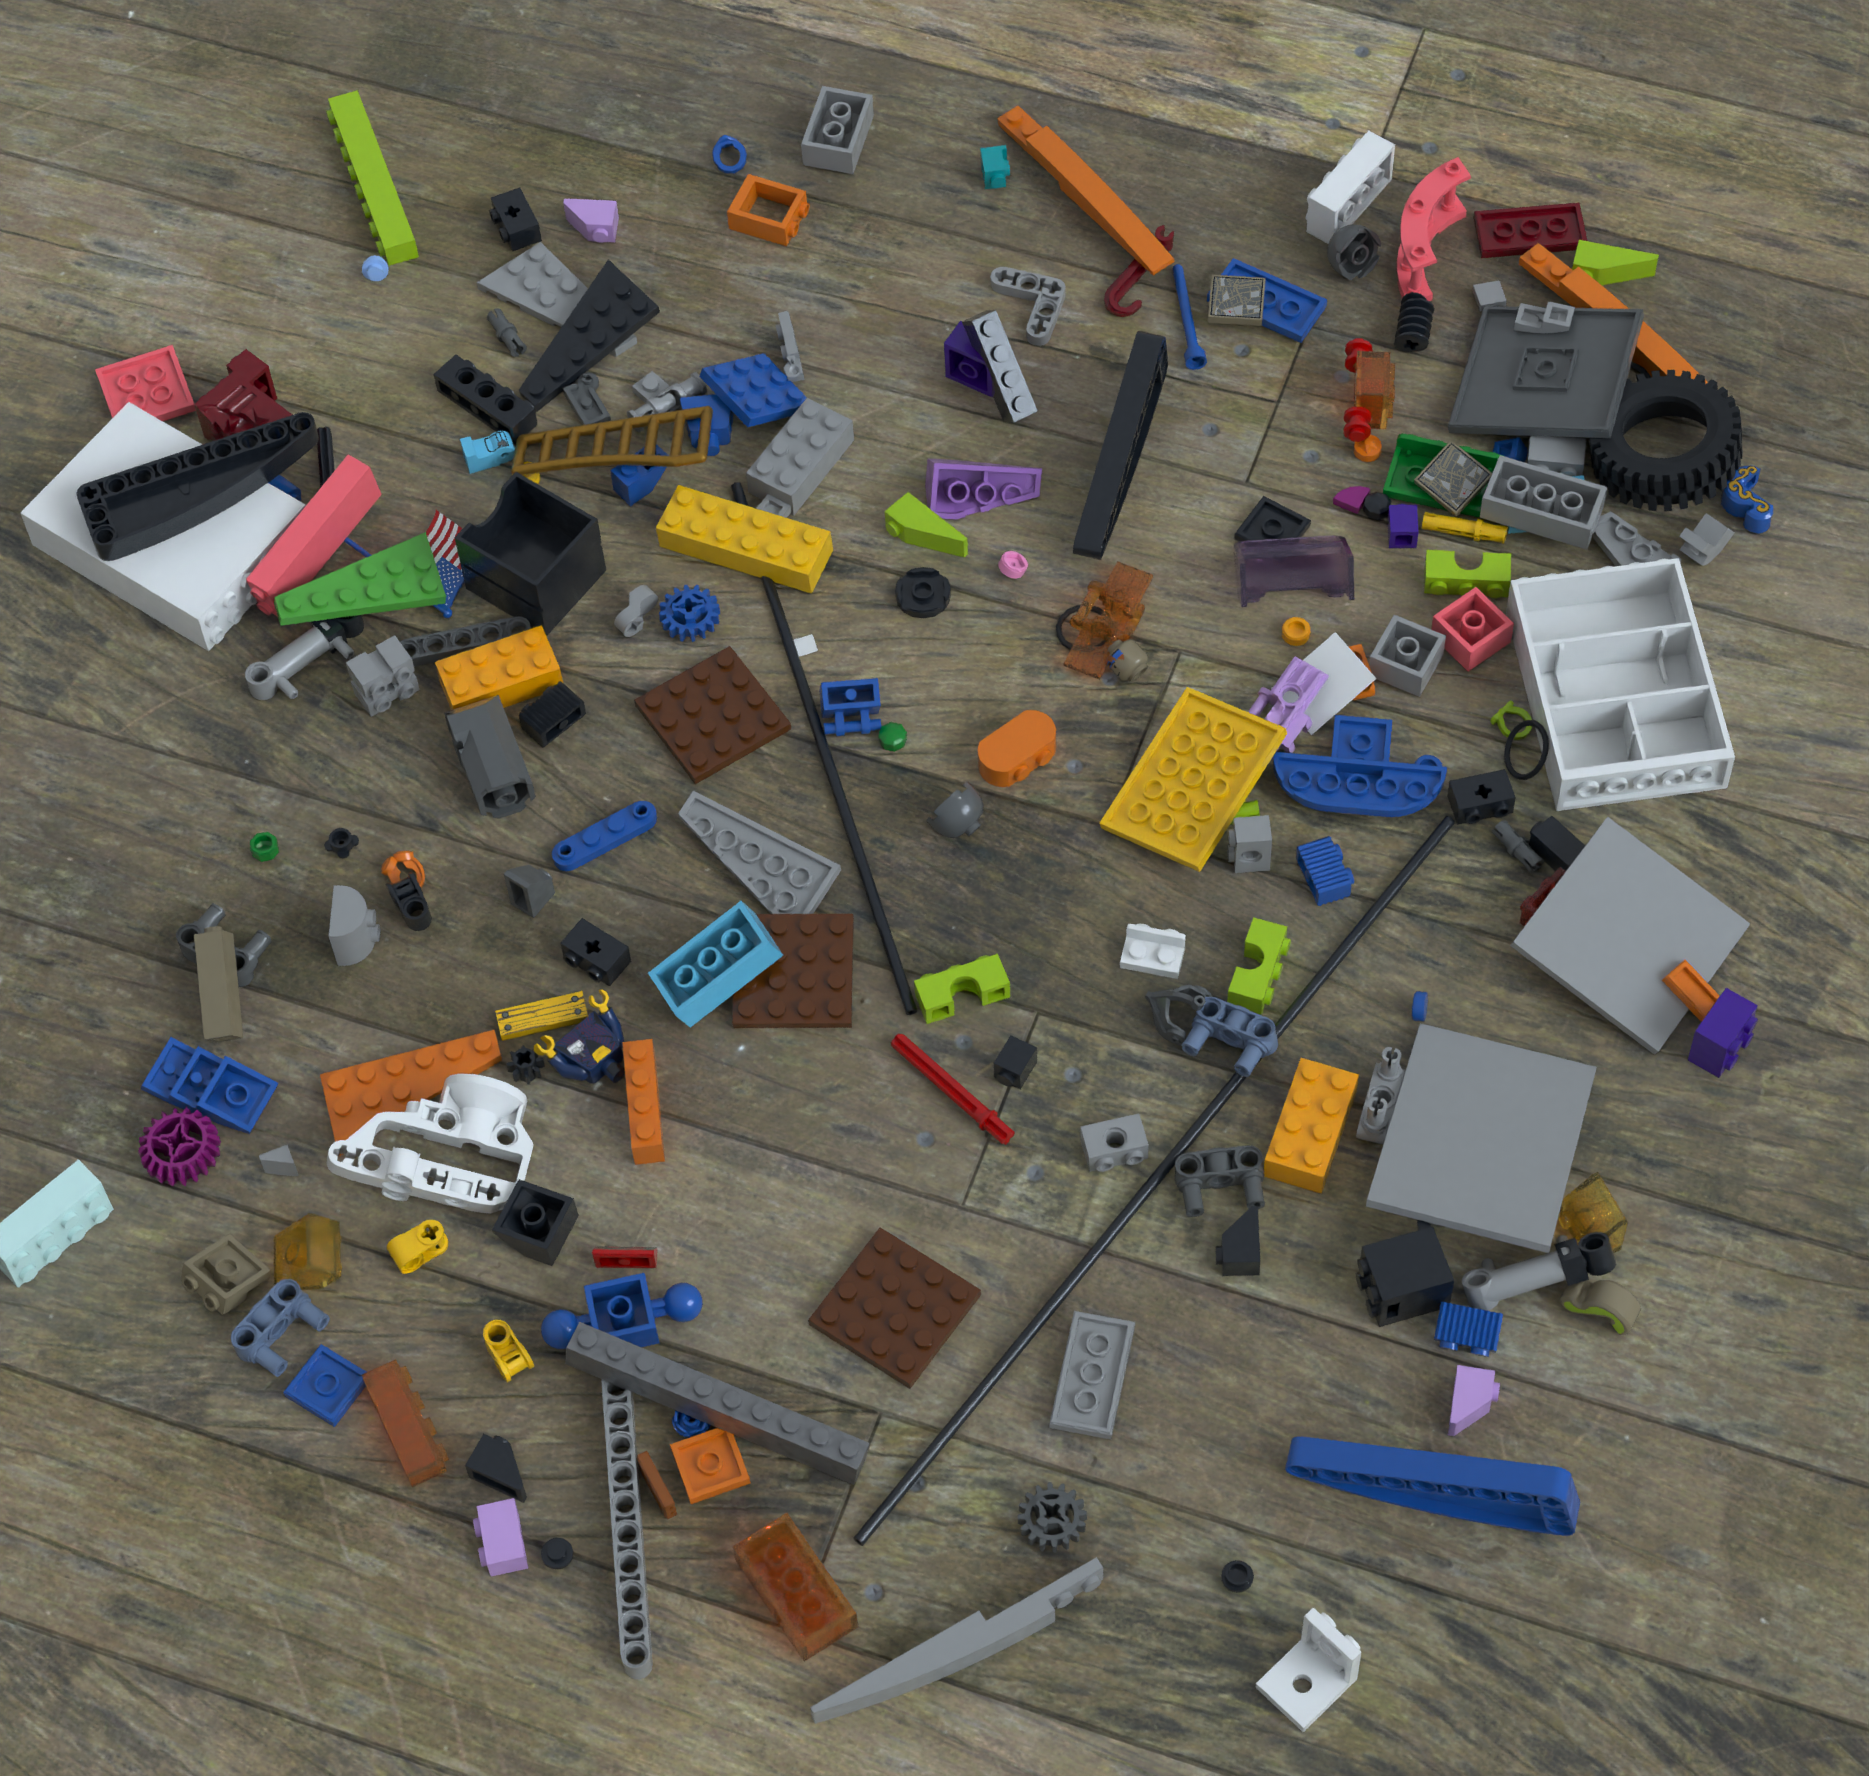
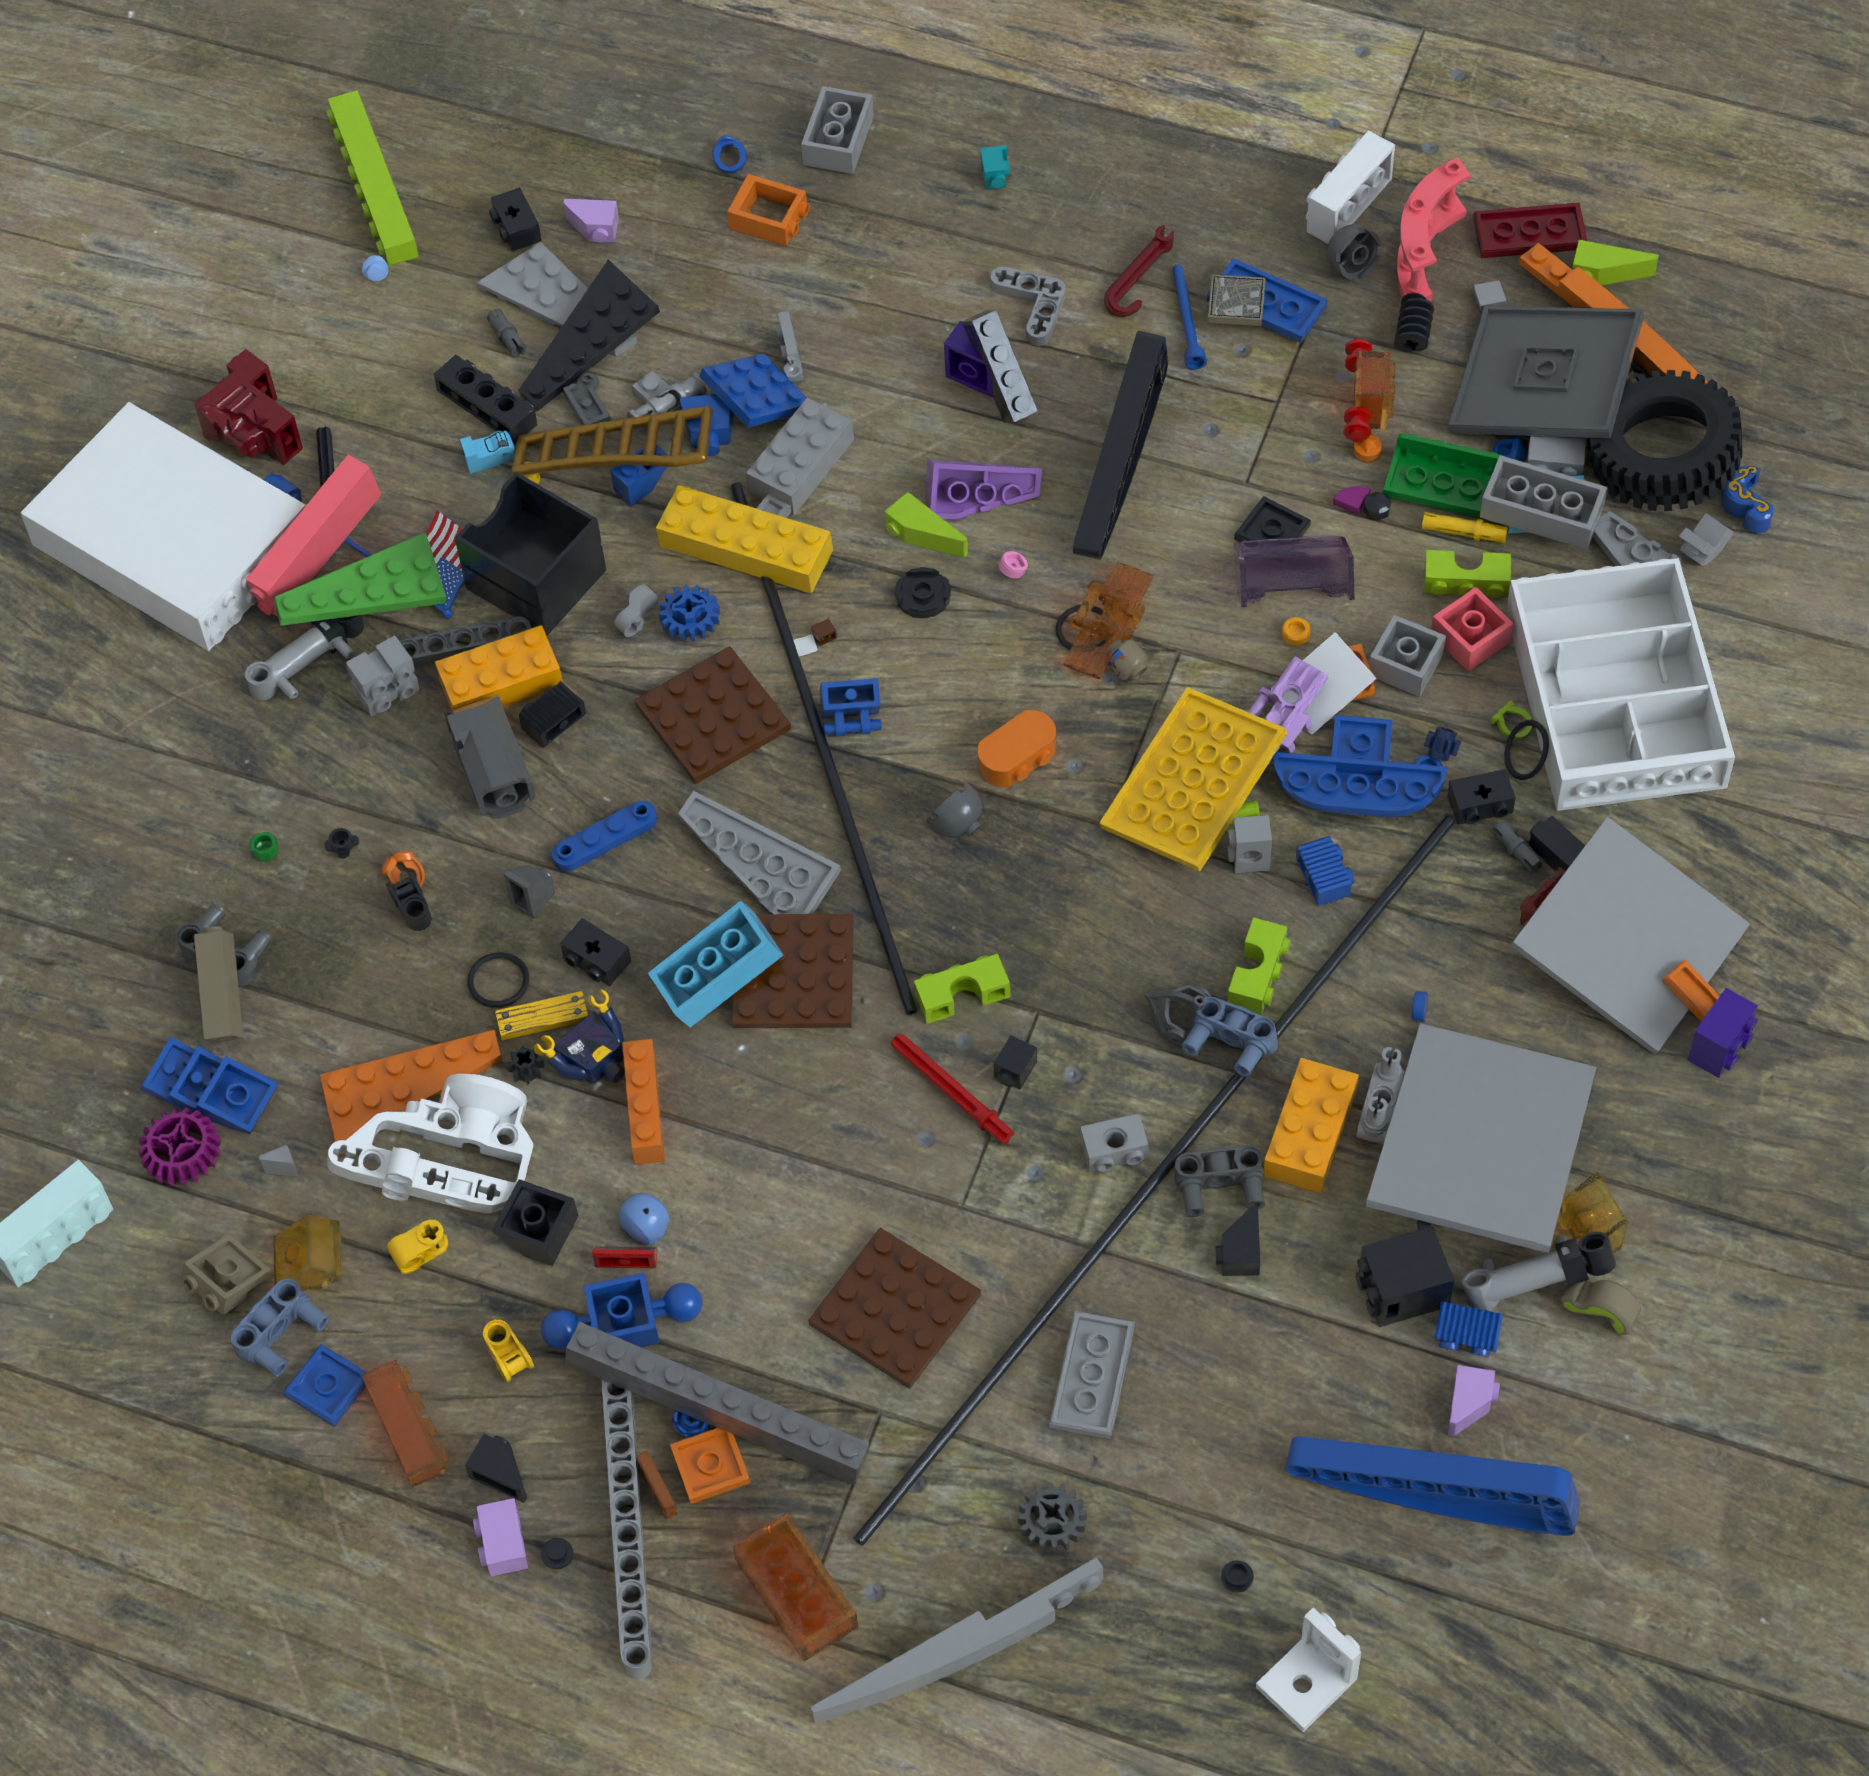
black beam [76,412,319,561] -> none
coral plate [95,345,196,421] -> none
light grey brick [329,885,380,966] -> none
green tile [878,722,907,752] -> none
orange slope [997,106,1175,276] -> none
white bracket [1120,924,1186,979] -> none
dark purple brick [1387,504,1419,548] -> none
tile [1414,440,1492,517] -> none
light grey slope [1514,301,1575,333] -> none
none -> black tyre [467,952,529,1007]
none -> medium blue helmet [618,1193,669,1245]
none -> reddish brown piece [811,618,837,646]
none -> dark blue gear [1424,726,1461,761]

